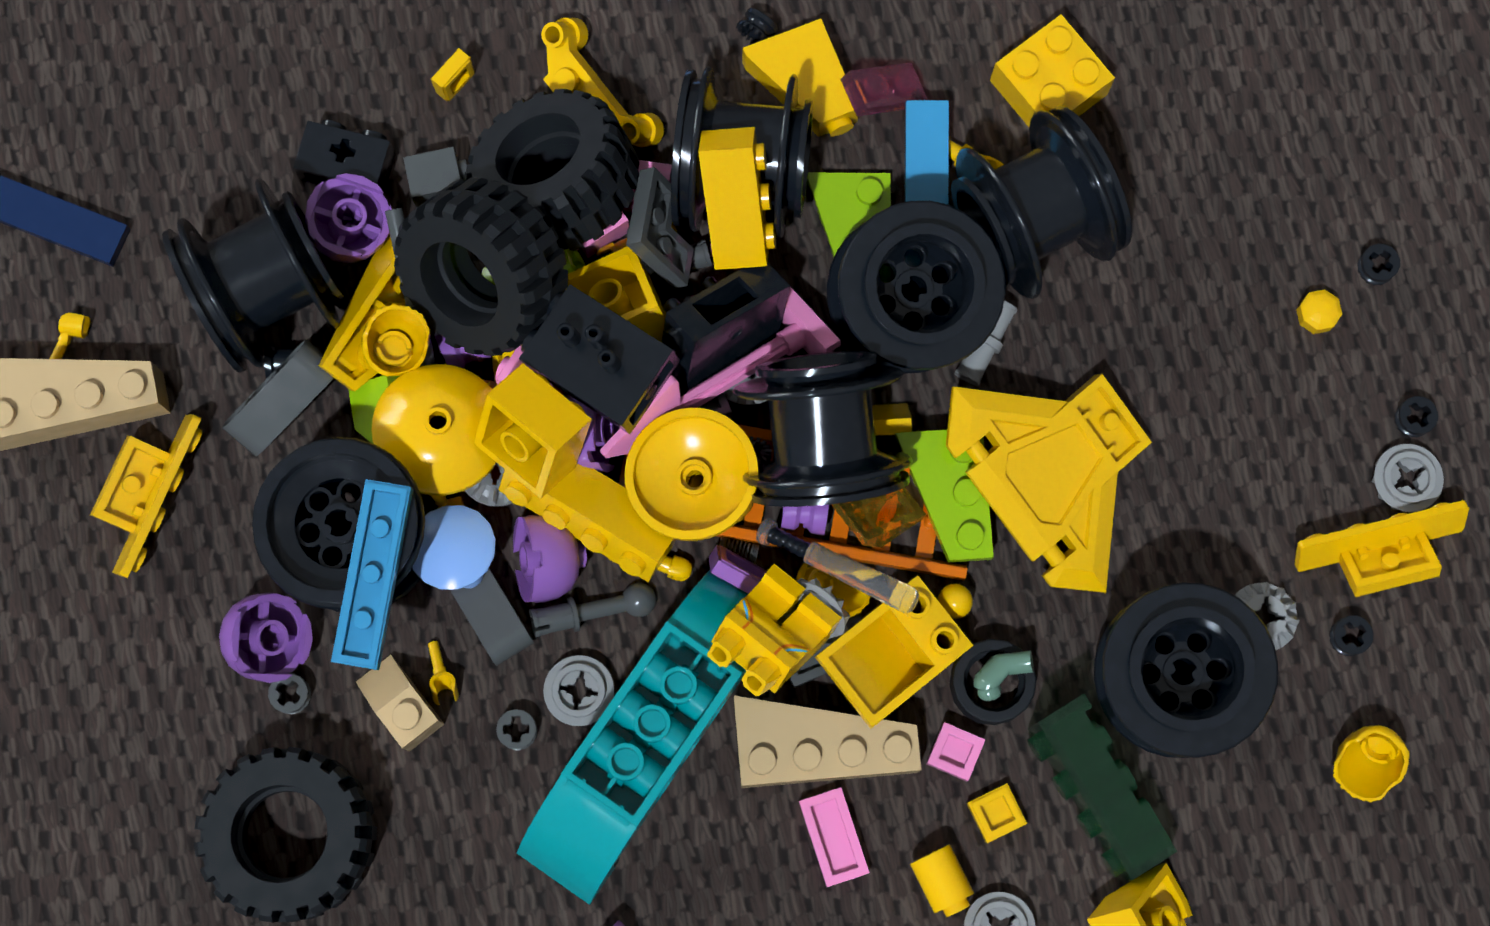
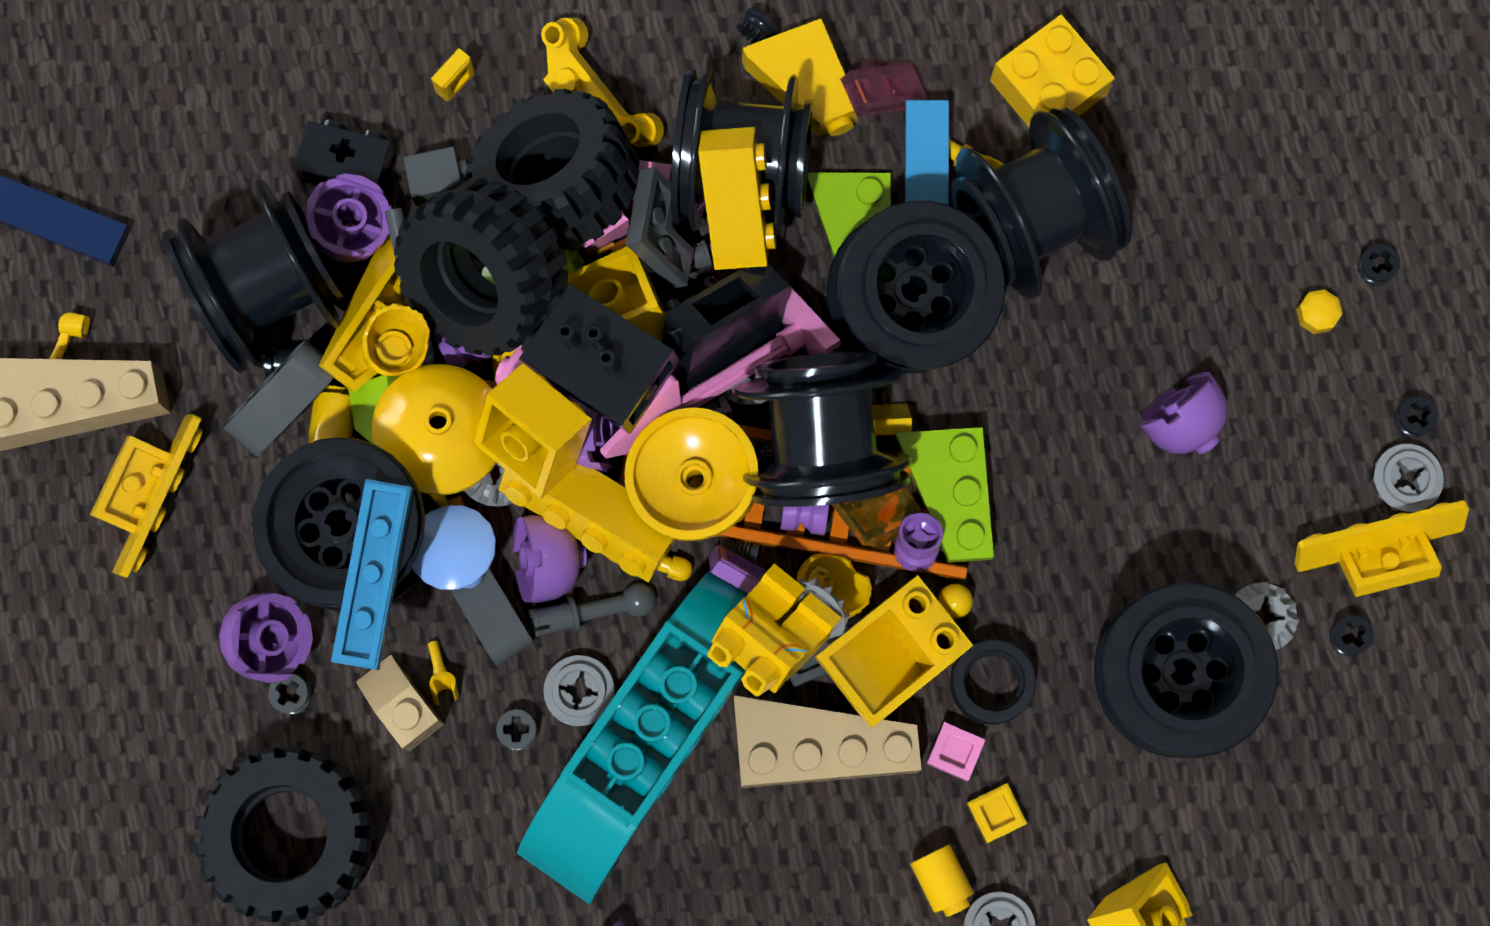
clear piece [756,518,919,613] -> none
bright pink tile [799,787,870,887] -> none
yellow plate [946,374,1152,593] -> none
light grey pin [954,301,1017,386] -> none
sand green arm [974,650,1034,701] -> none
clear green wedge [1027,694,1177,881] -> none
yellow hair [1333,725,1410,802] -> none
none -> yellow brick [307,385,354,444]
none -> medium lavender wheel [894,513,943,572]
none -> medium lavender cylinder [1138,372,1228,454]

